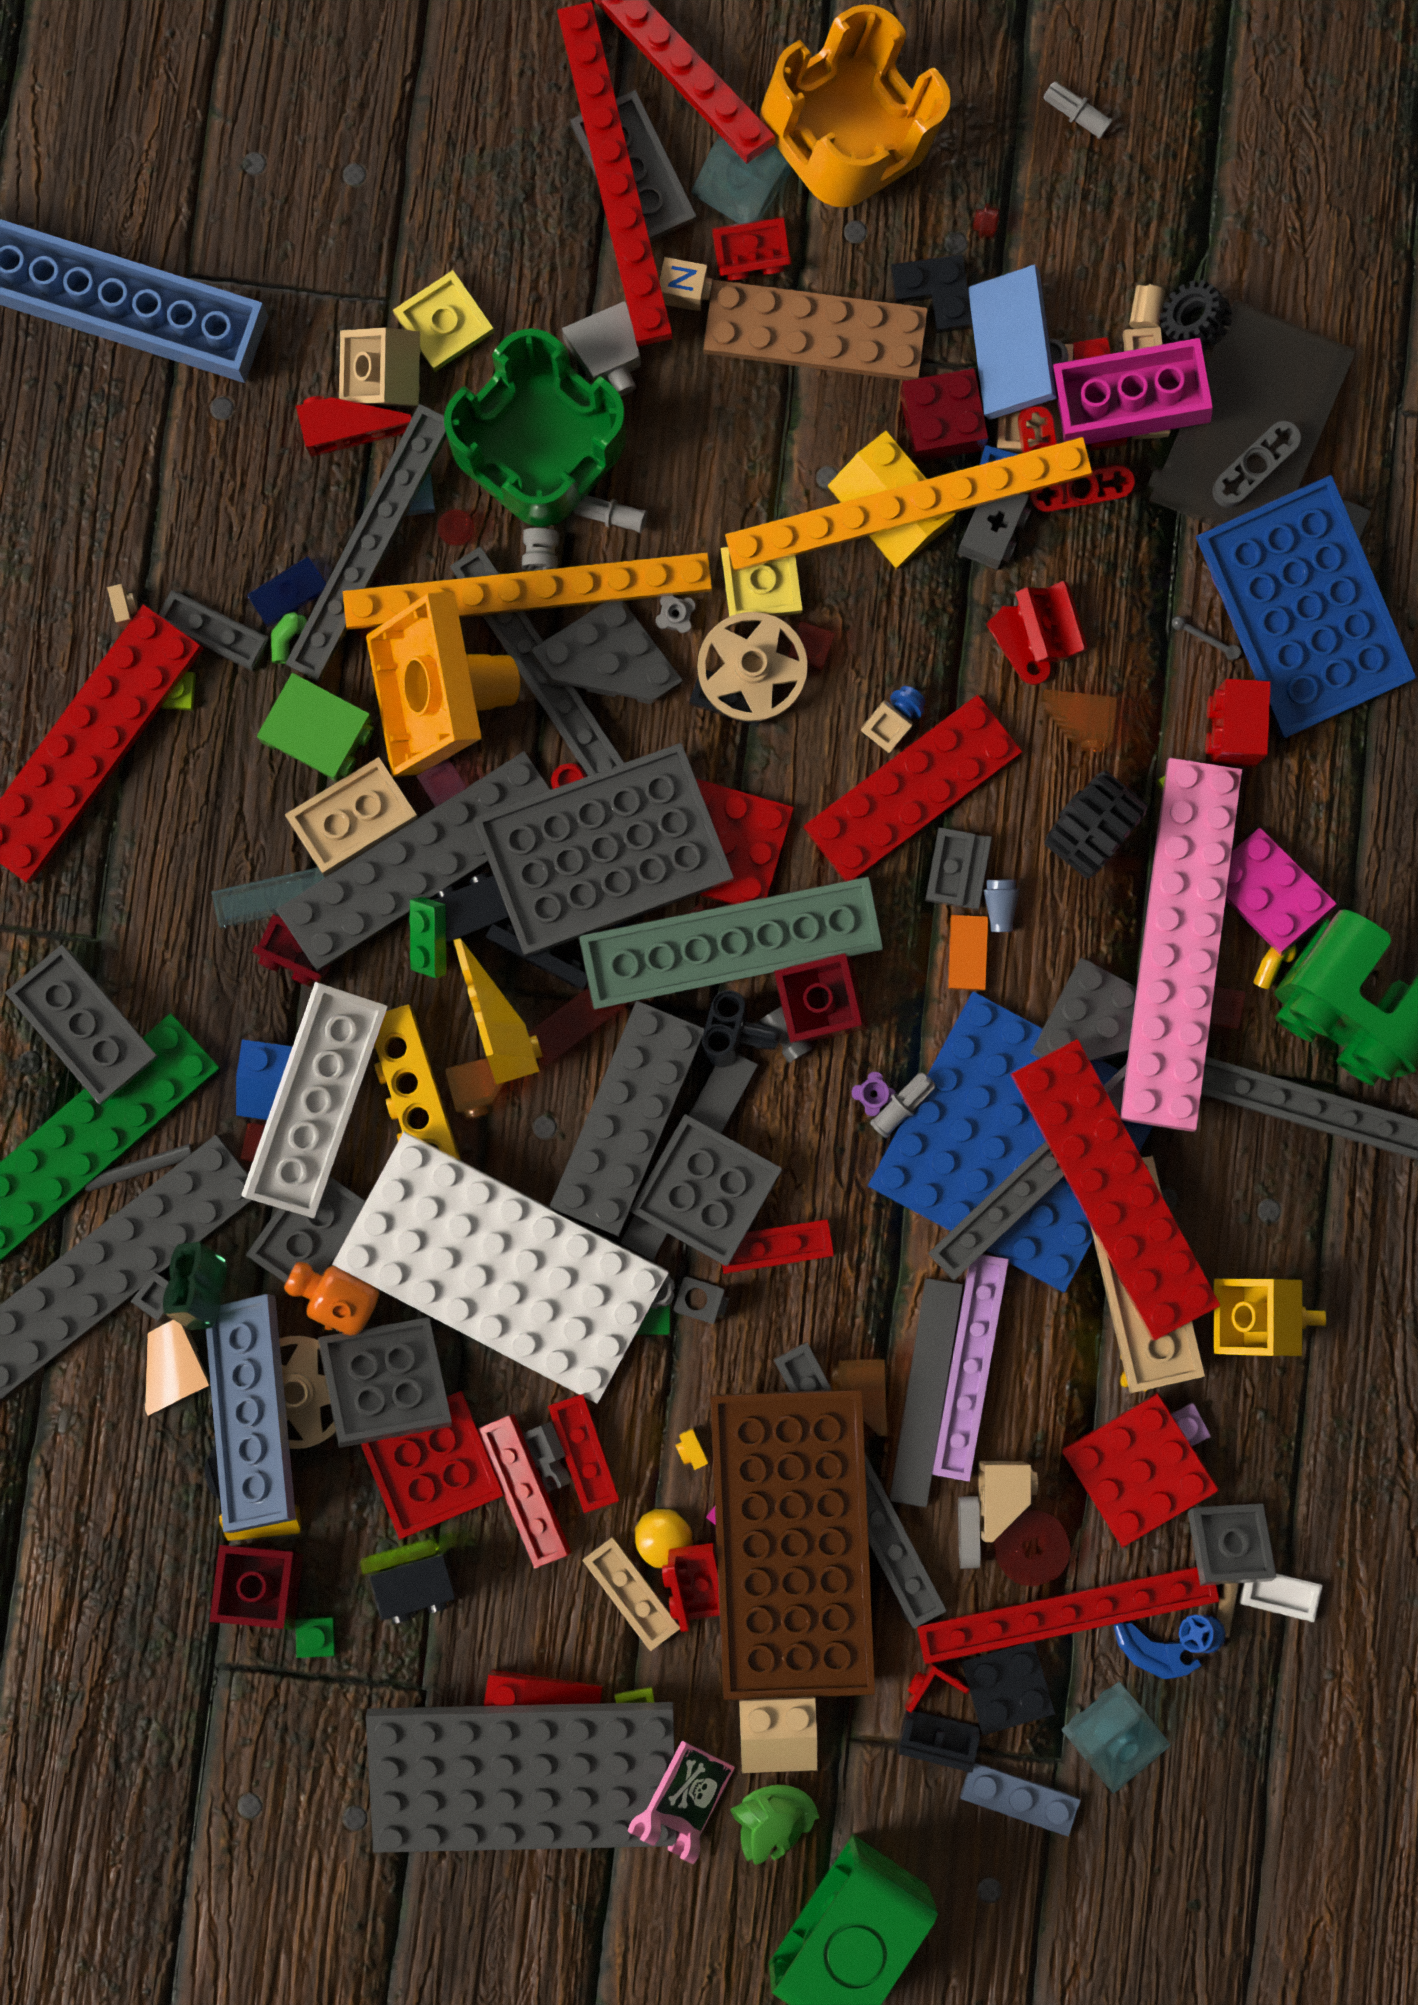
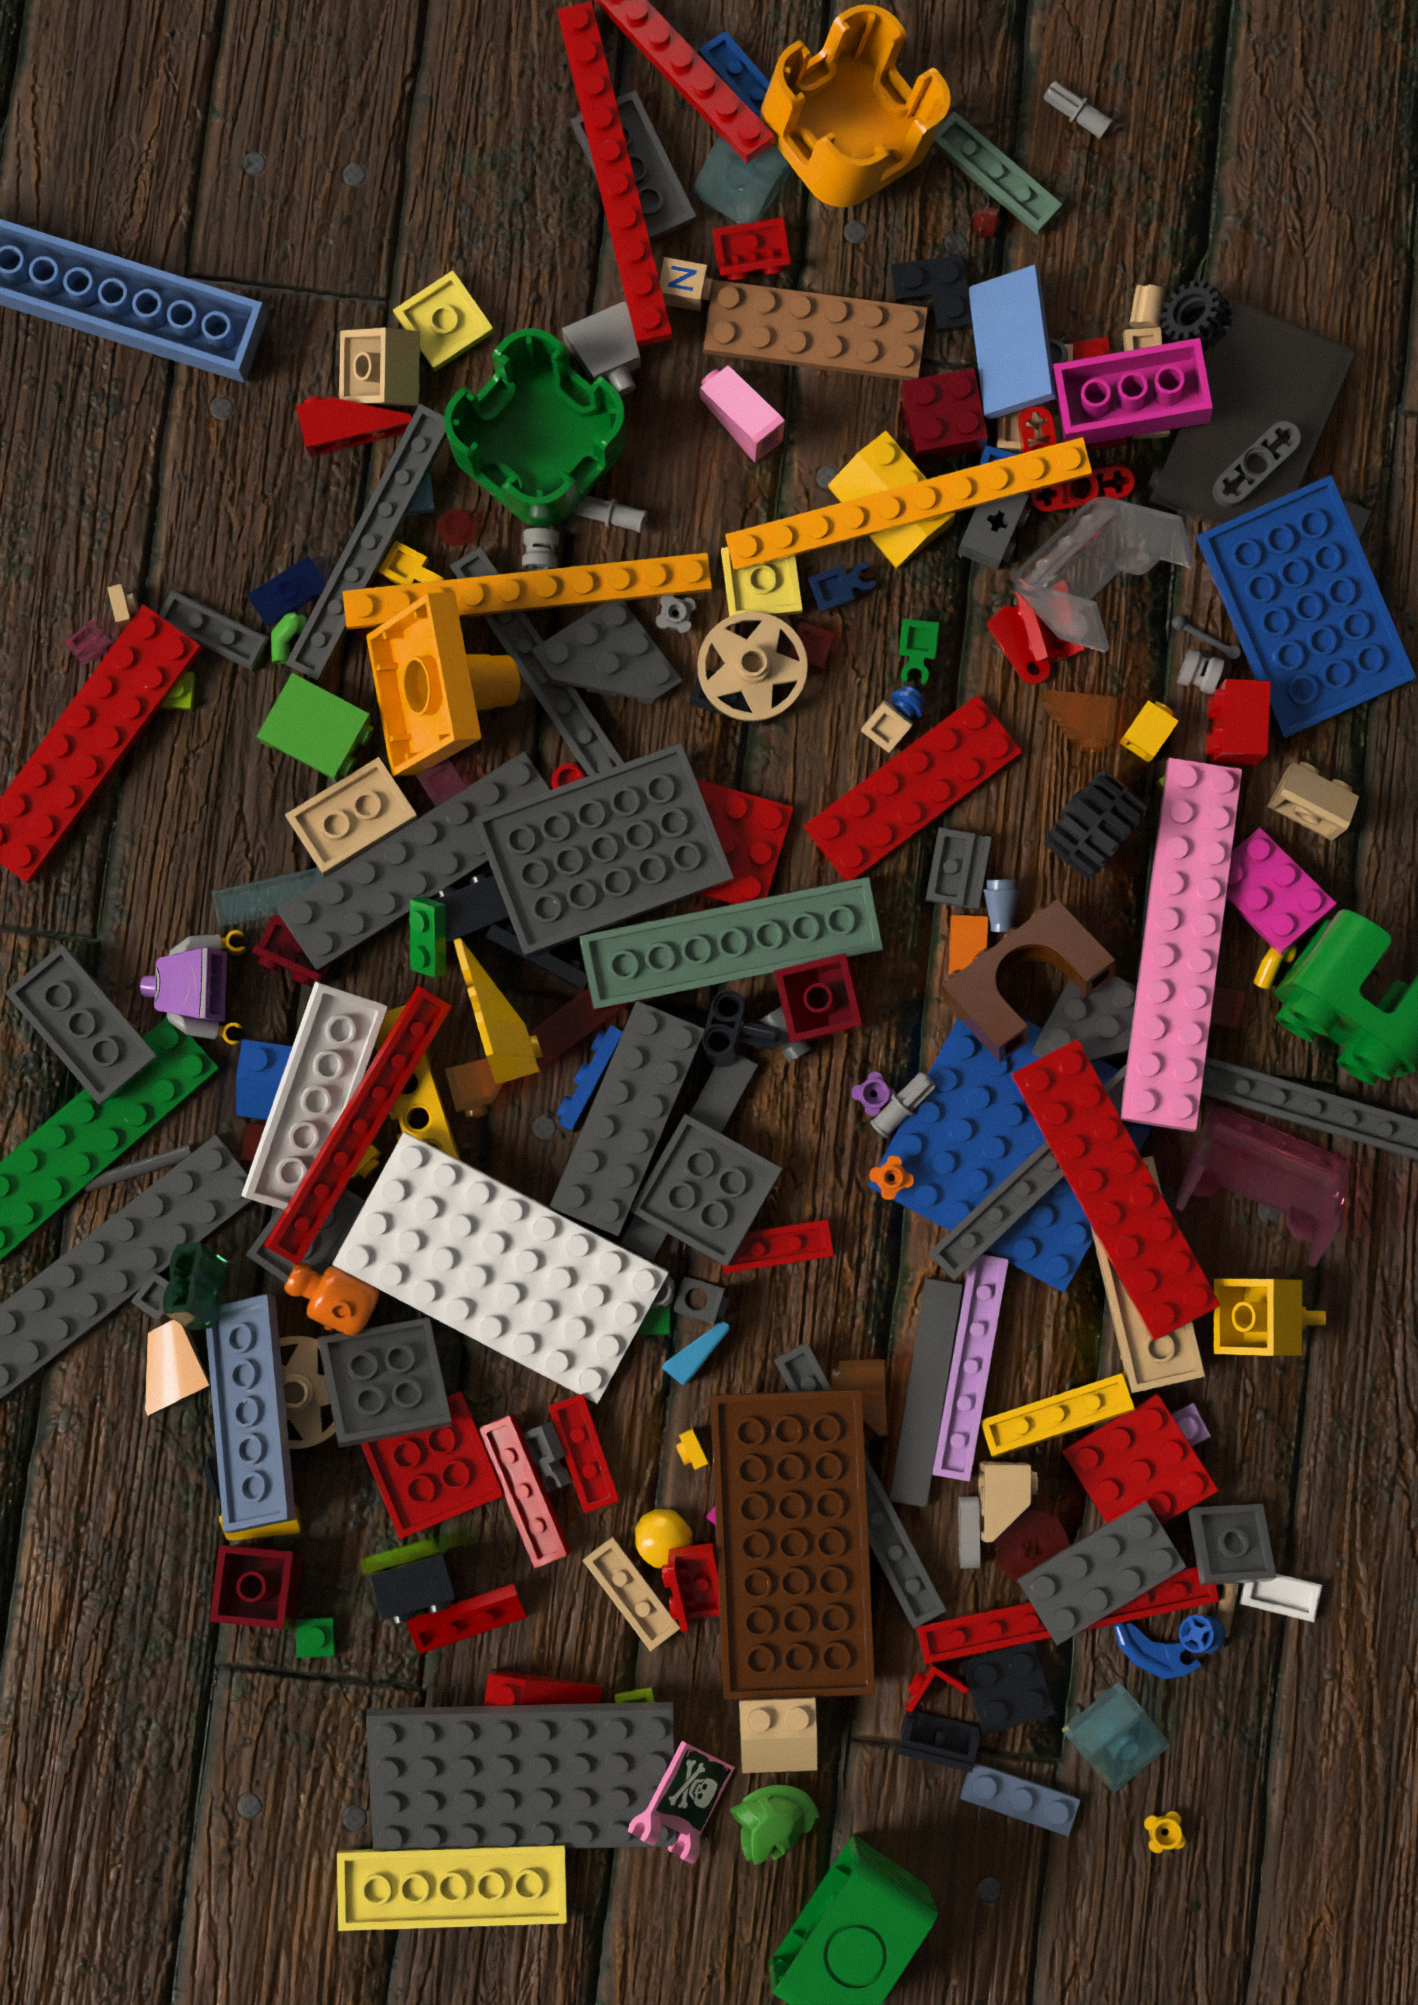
none -> clear pink plate [64,619,112,666]
none -> medium lavender torso [140,930,246,1044]
none -> red plate [263,986,452,1266]
none -> light yellow plate [337,1844,567,1931]
none -> yellow plate [351,1143,382,1179]
none -> yellow plate [378,541,444,585]
none -> red plate [407,1584,527,1654]
none -> blue plate [556,1025,623,1132]
none -> dark azure slope [661,1322,730,1385]
none -> blue plate [697,31,770,119]
none -> bright pink slope [700,365,785,463]
none -> dark blue plate [808,562,877,614]
none -> orange plate [869,1155,914,1200]
none -> green plate [899,619,939,684]
none -> sand green plate [932,111,1063,235]
none -> reddish brown arch [942,899,1115,1063]
none -> yellow plate [980,1373,1136,1458]
none -> clear windscreen [1013,497,1193,653]
none -> dark grey plate [1016,1500,1186,1645]
none -> yellow brick [1119,700,1179,763]
none -> yellow plate [1144,1811,1186,1853]
none -> clear pink windscreen [1176,1107,1348,1267]
none -> light grey wheel [1177,649,1225,695]
none -> tan slope [1267,762,1359,841]

